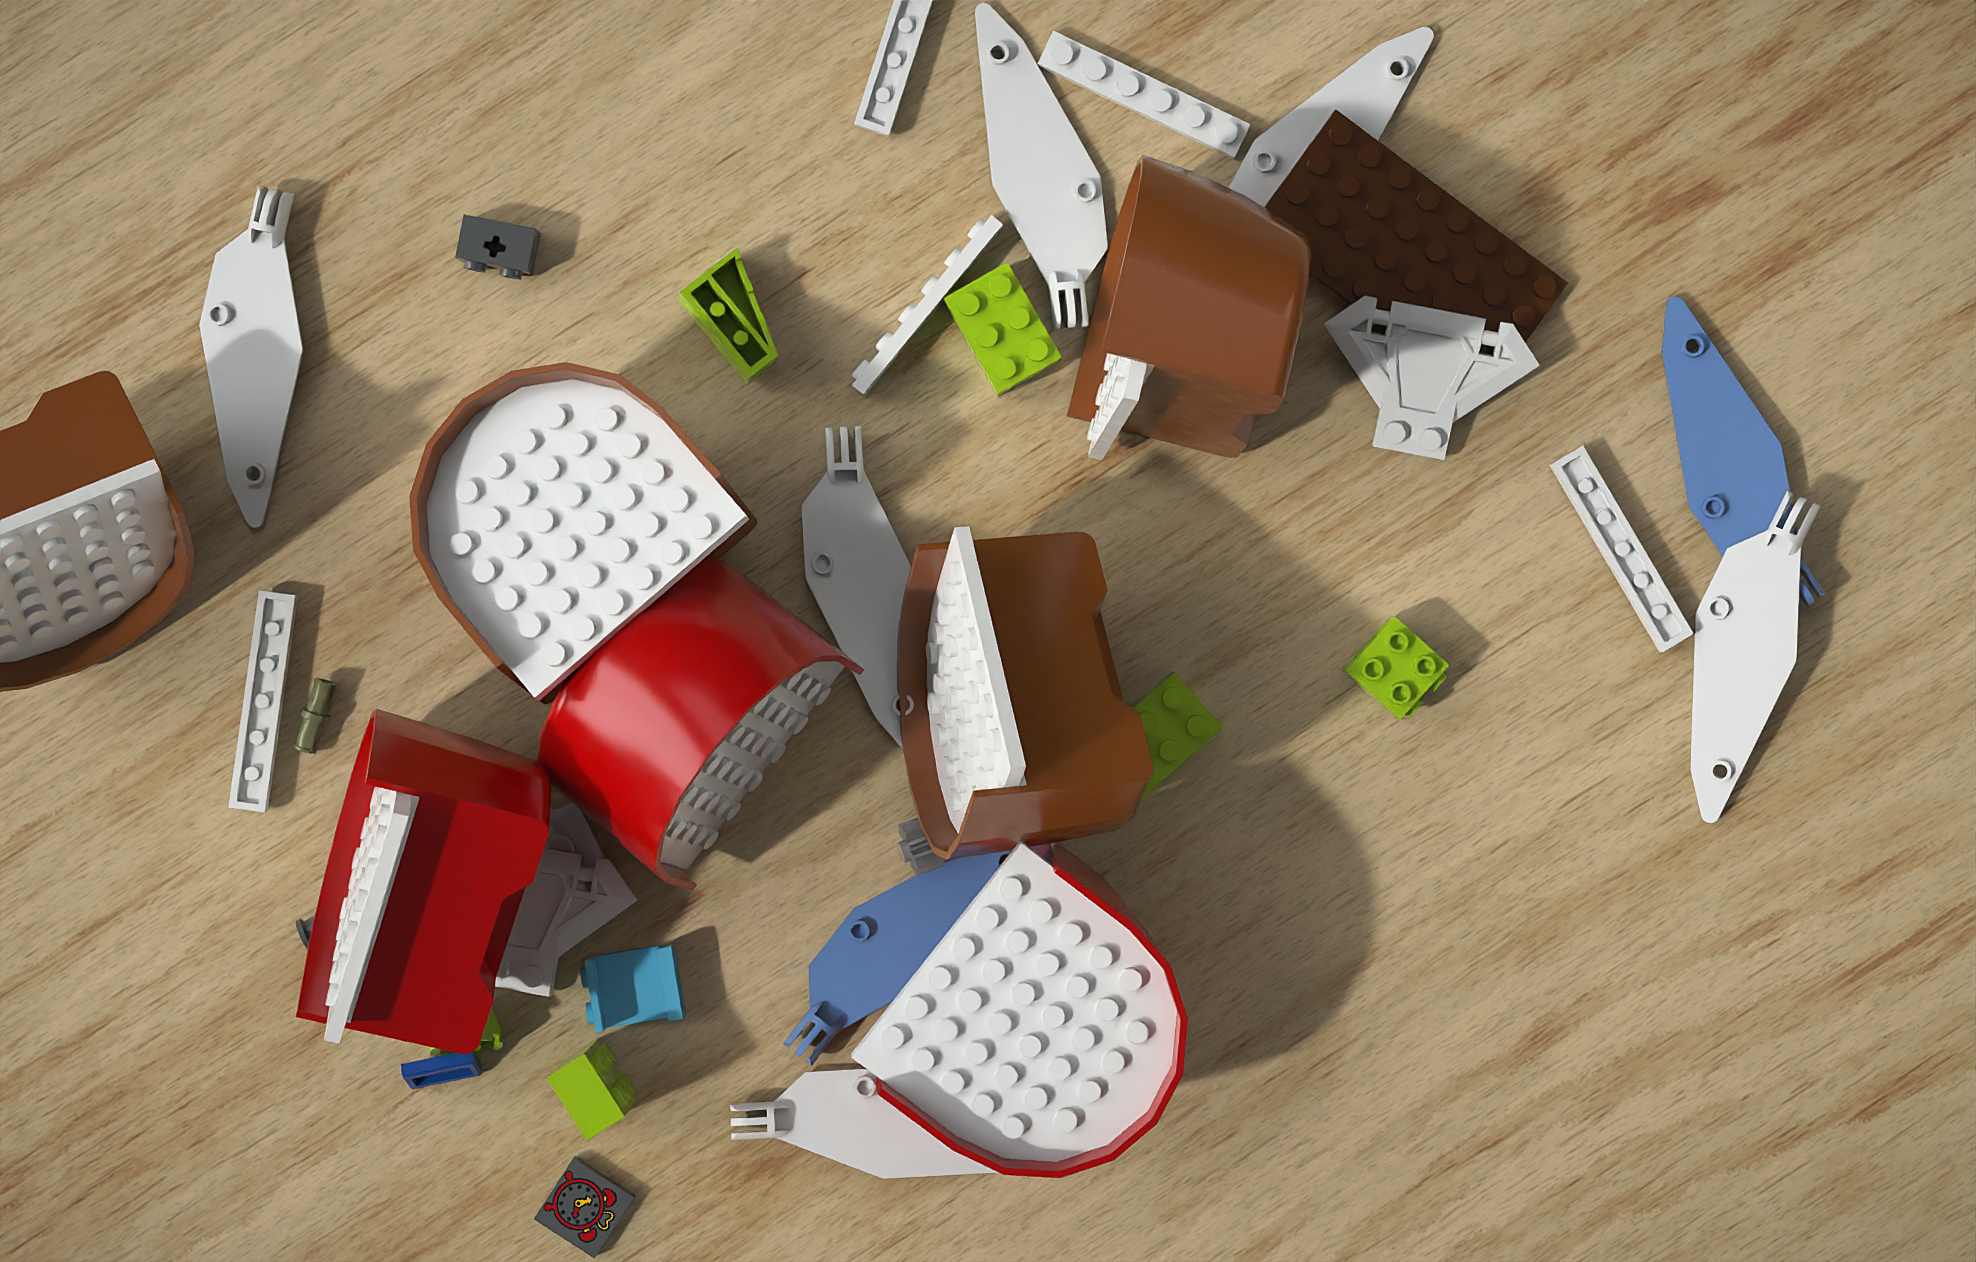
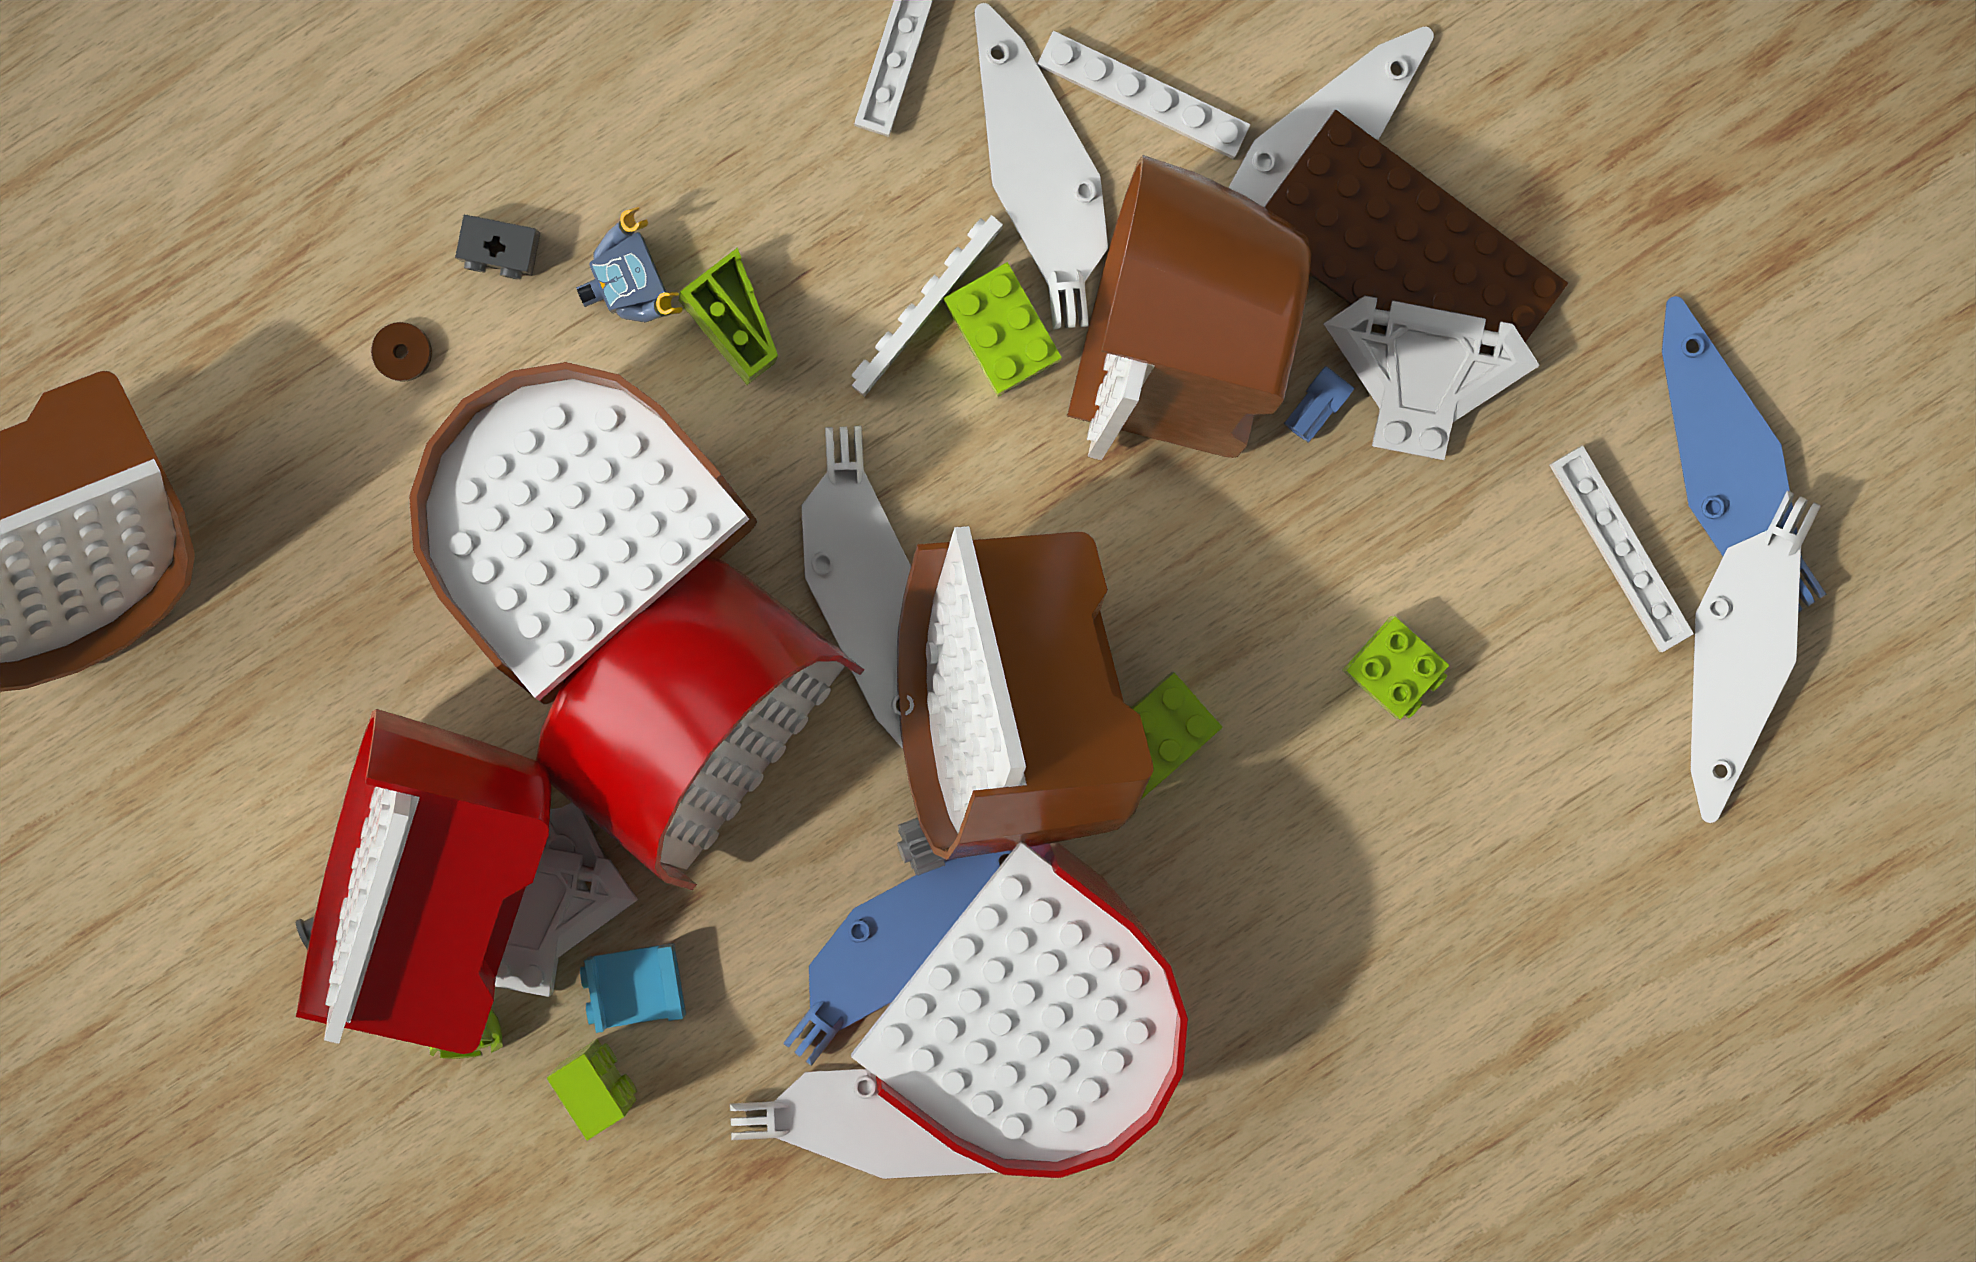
white wing [199,185,304,528] -> none
white plate [228,590,298,813] -> none
olive pin [293,678,338,754] -> none
blue tile [401,1052,482,1089] -> none
dark grey tile [534,1156,636,1259] -> none
none -> reddish brown piece [371,322,432,382]
none -> sand blue torso [576,207,682,323]
none -> medium blue piece [1284,366,1354,442]

